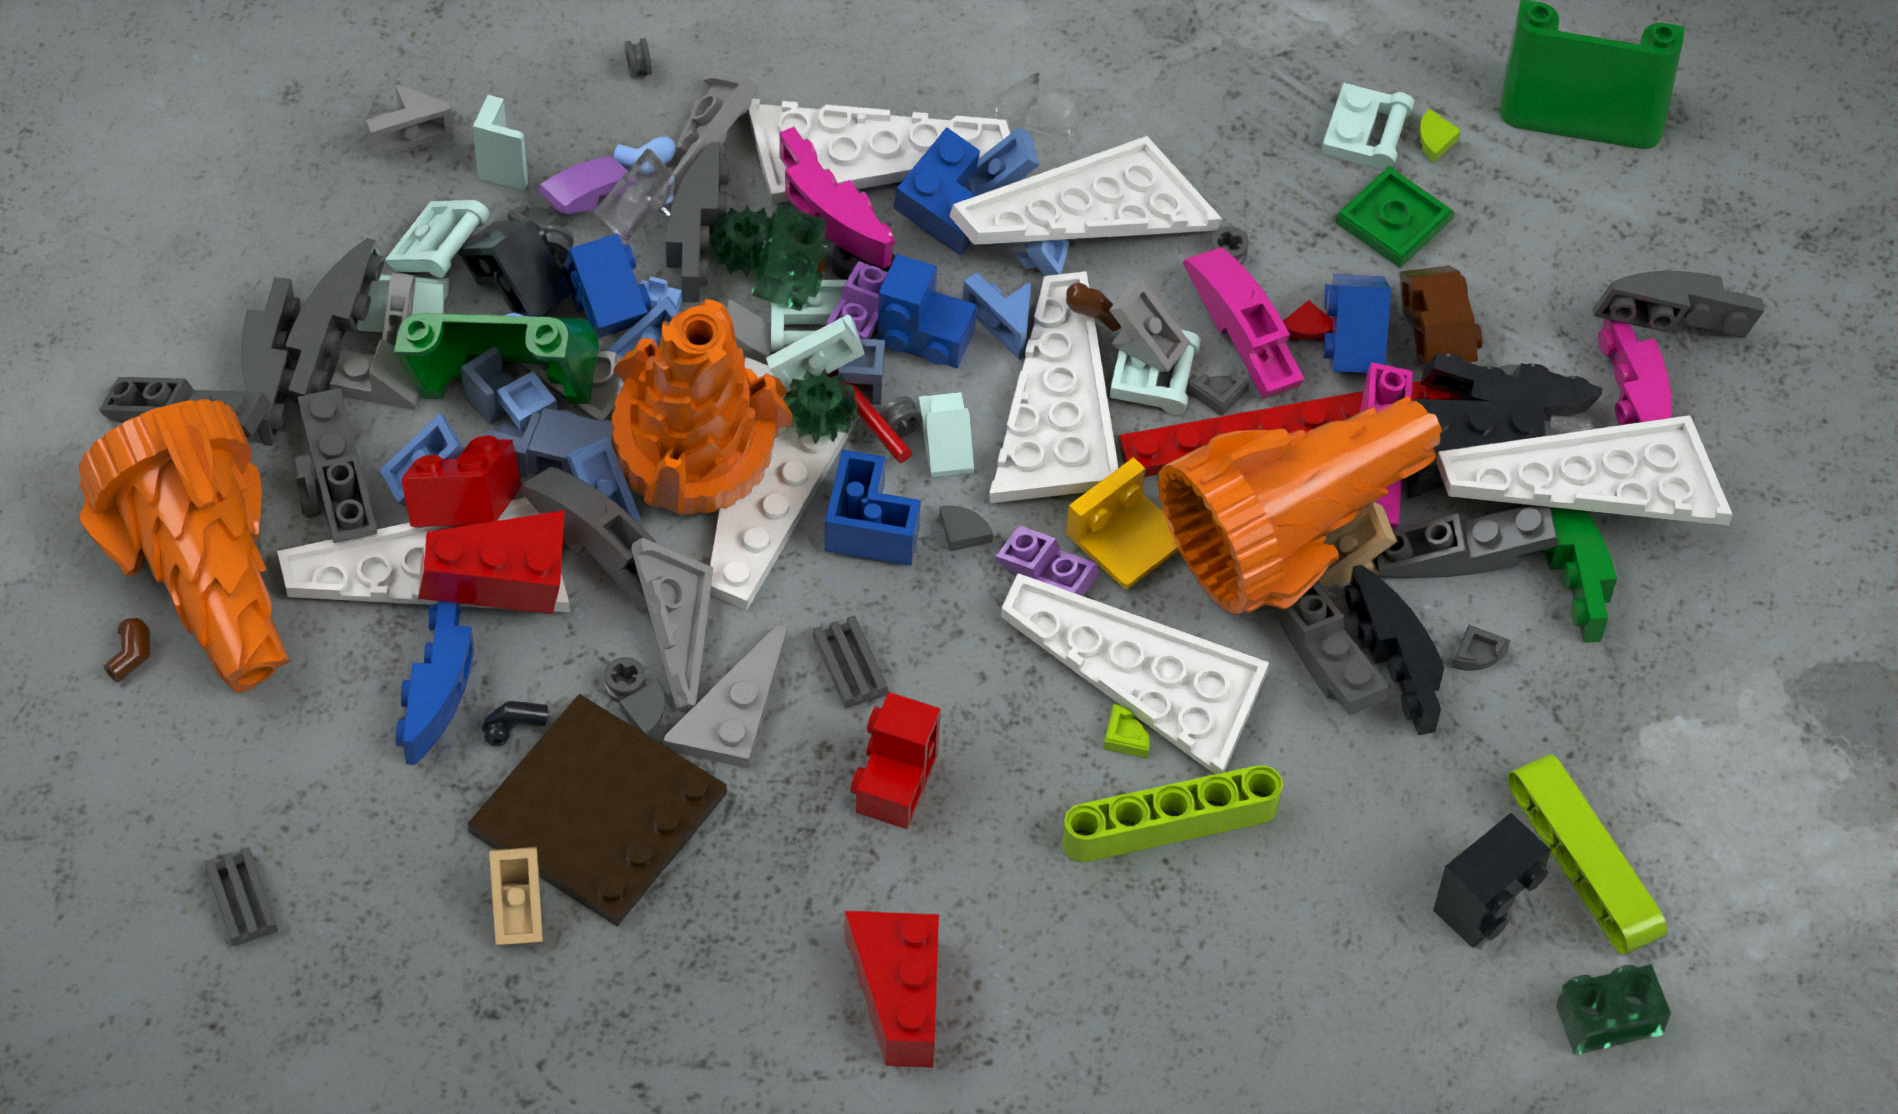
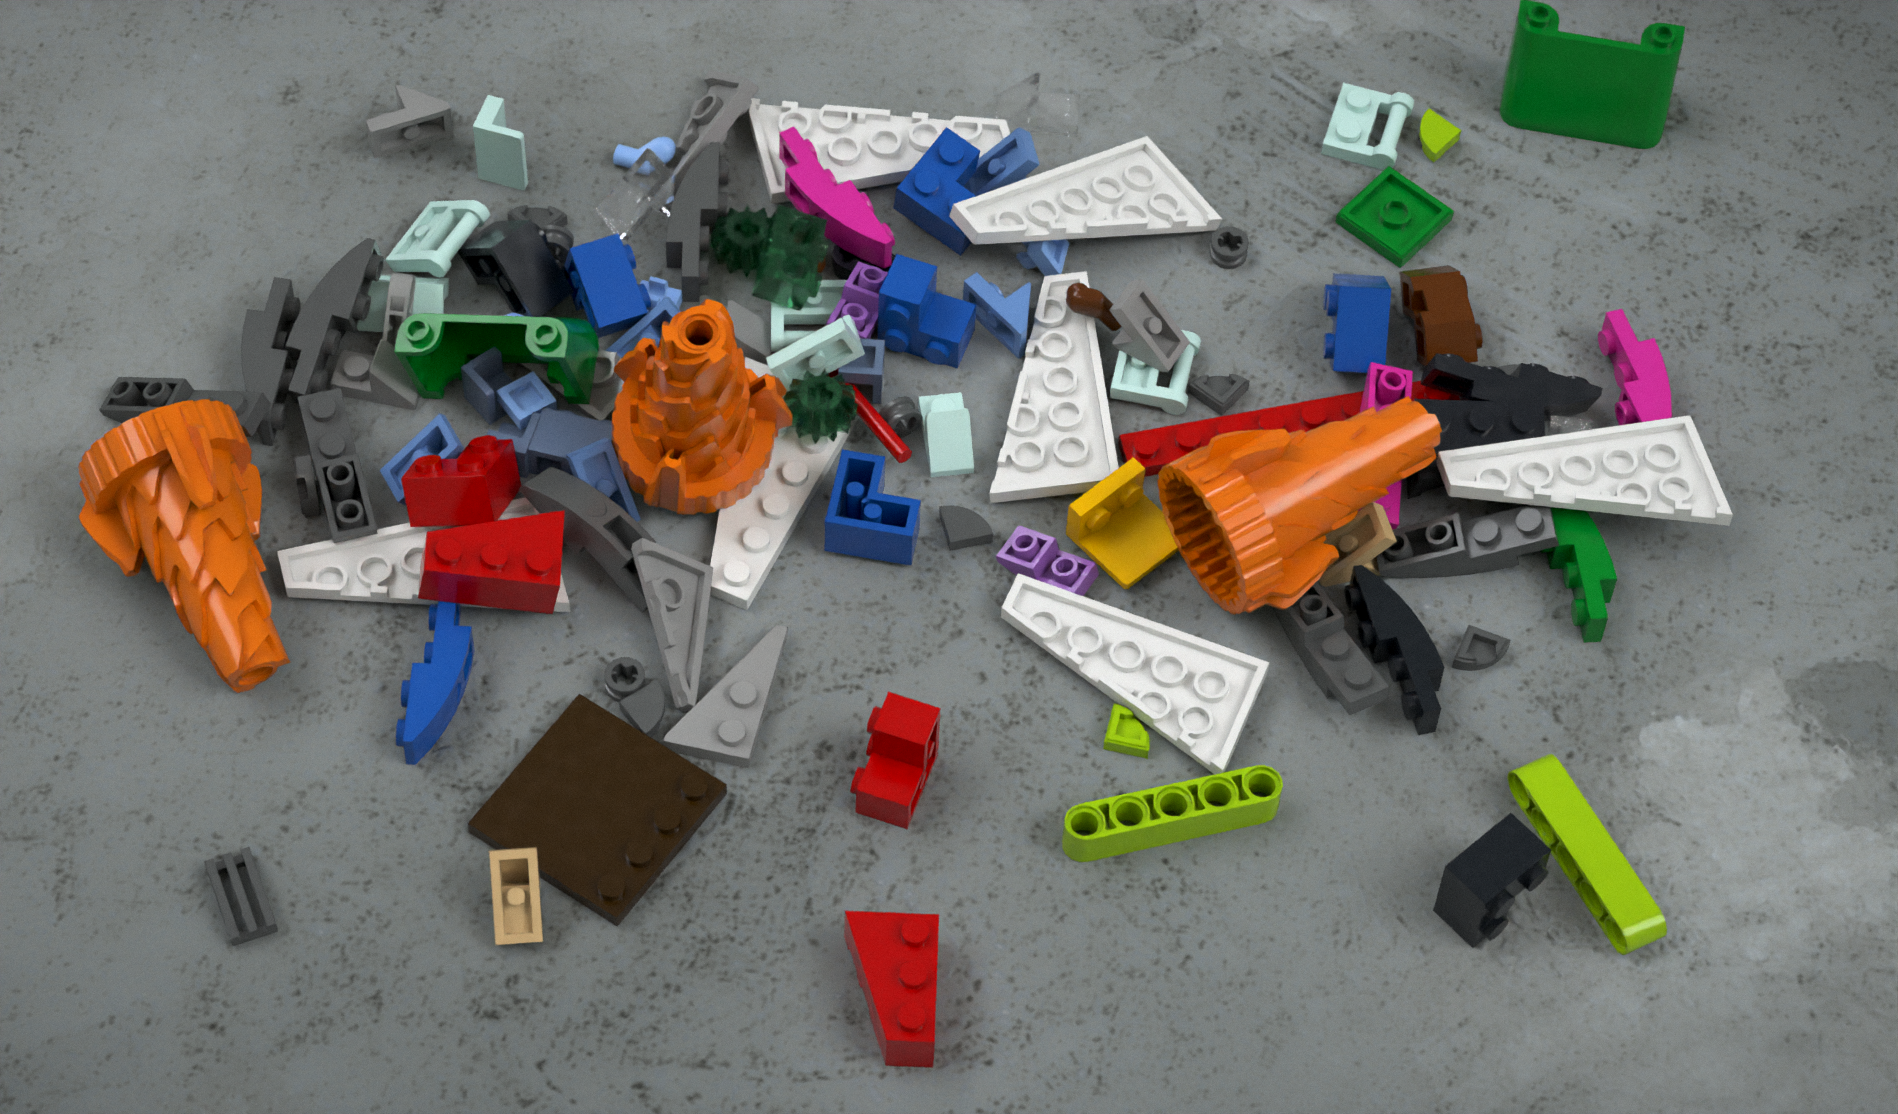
reddish brown arm [104,618,150,682] -> none
black arm [482,701,548,746] -> none
medium lavender slope [538,156,636,214] -> none
dark grey bush [625,38,652,78] -> none
dark grey tile [813,615,888,709] -> none
dark pink slope [1183,247,1304,399] -> none
red tile [1283,300,1333,342] -> none
clear green brick [1556,964,1671,1055] -> none
dark grey slope [1593,271,1764,338] -> none

